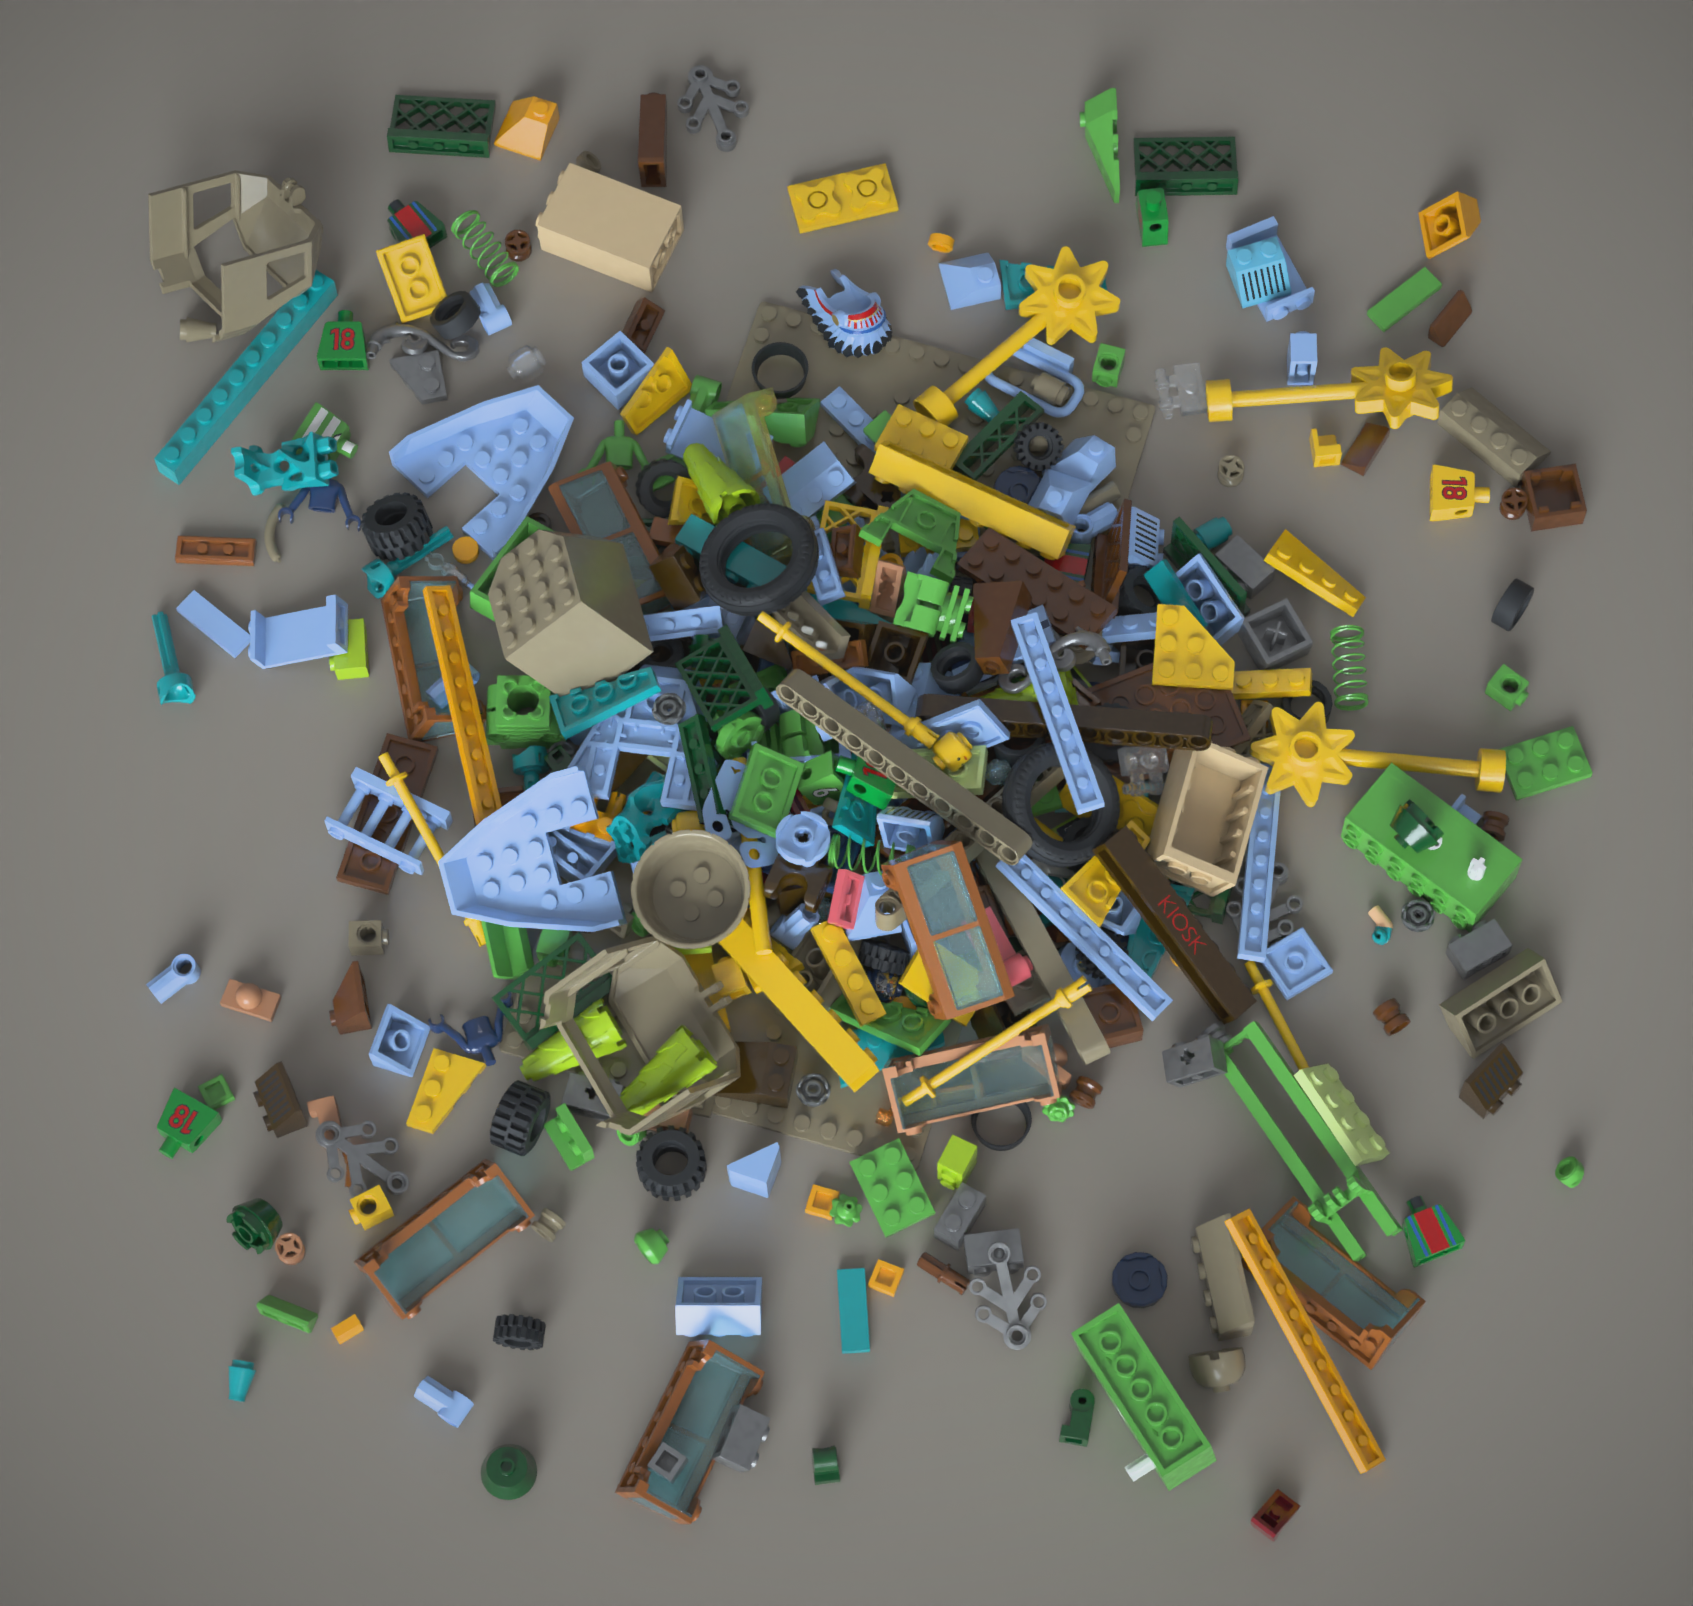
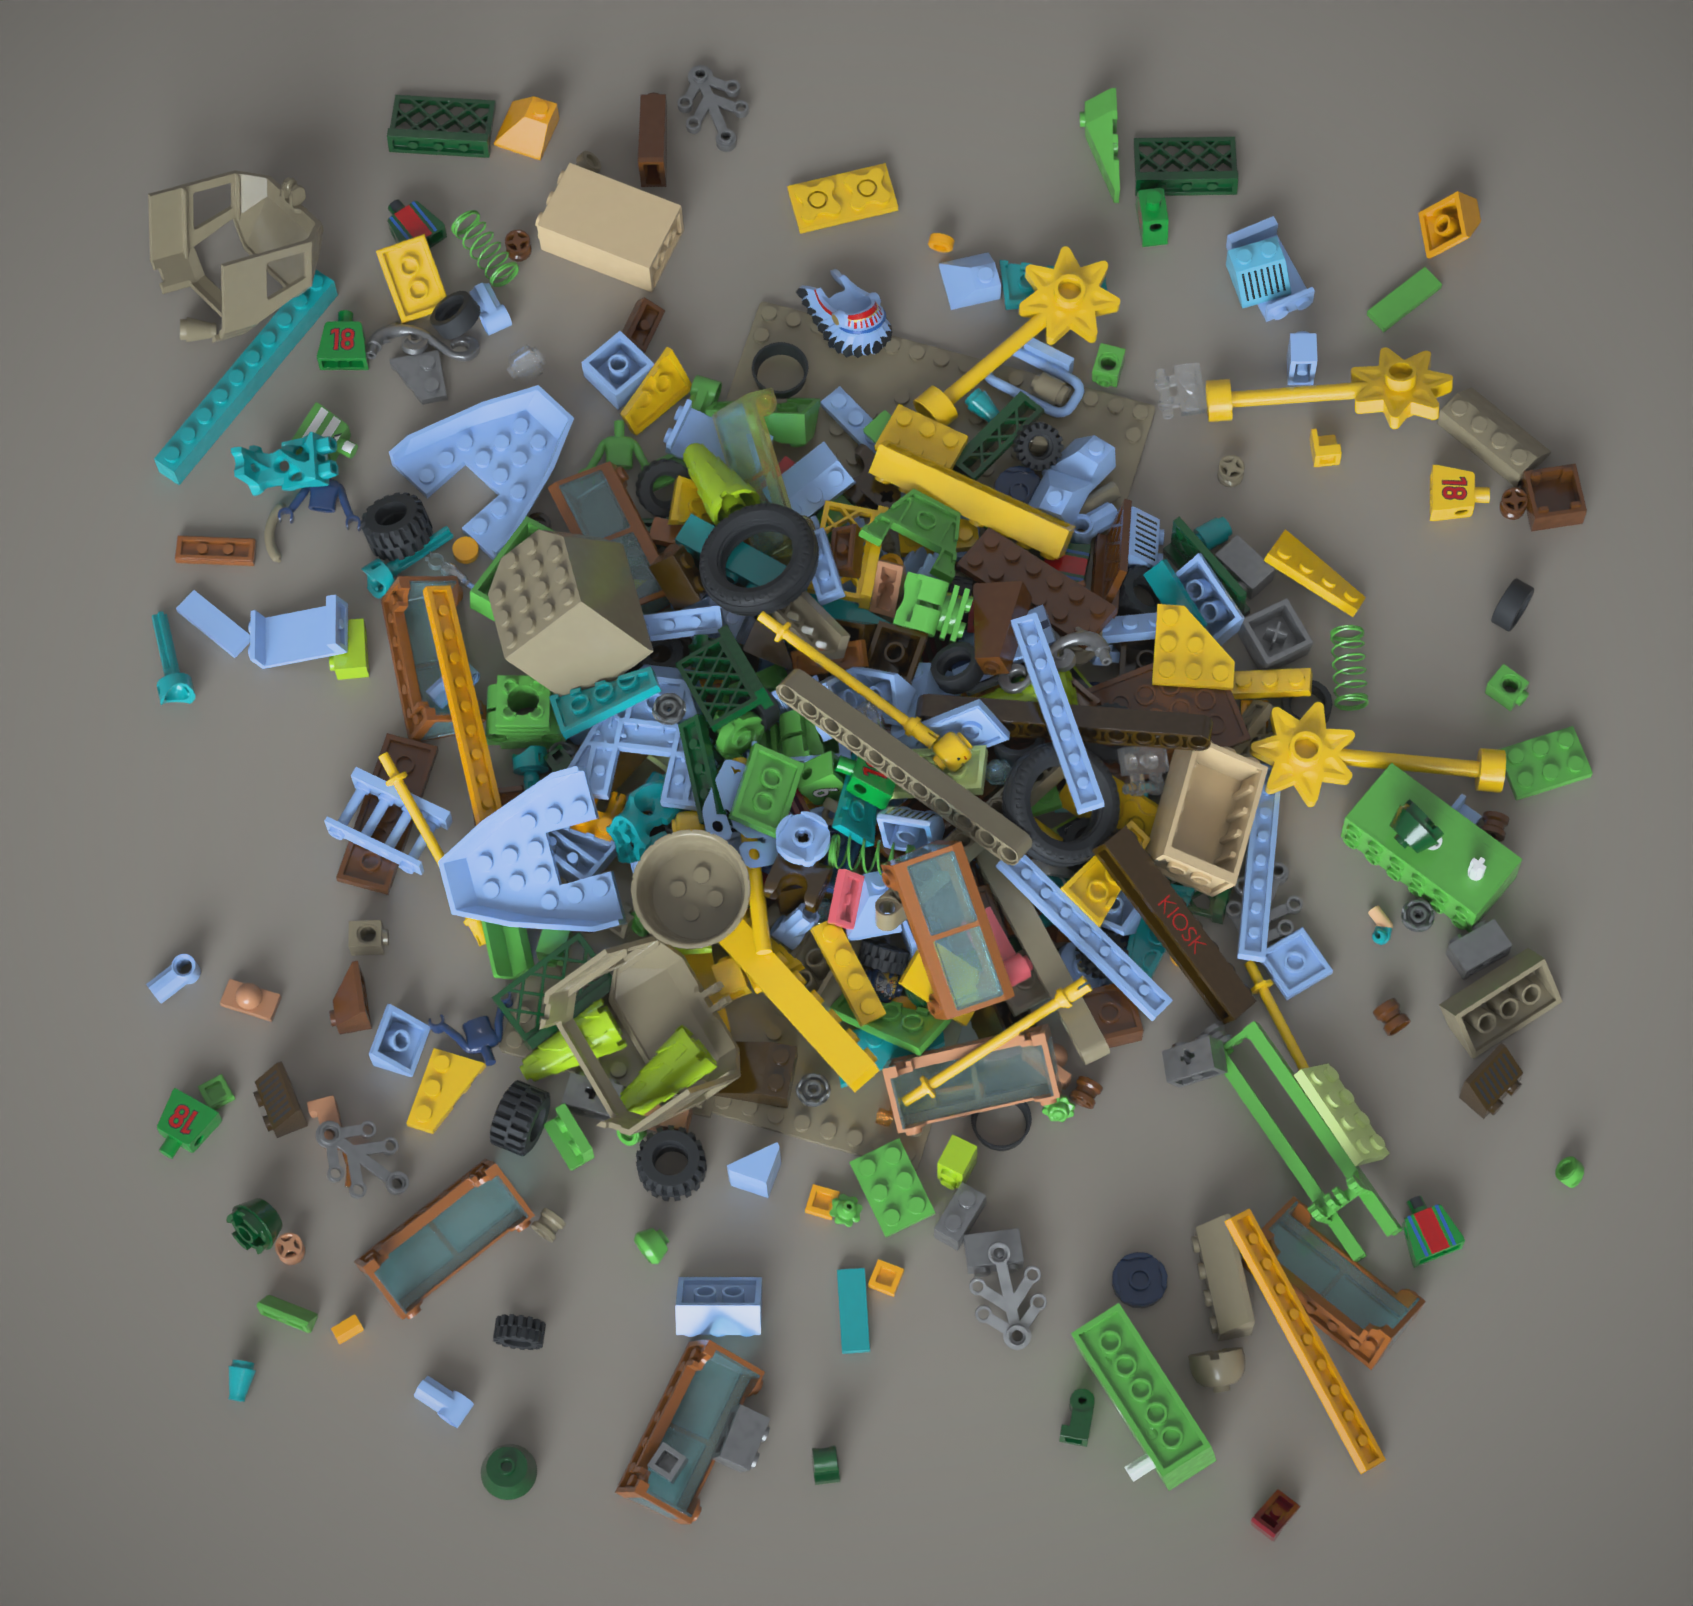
yellow brick [348,1185,394,1231] -> none
reddish brown axle [917,1252,971,1295] -> none
reddish brown slope [1341,422,1390,477] -> none
reddish brown slope [1428,289,1472,347] -> none

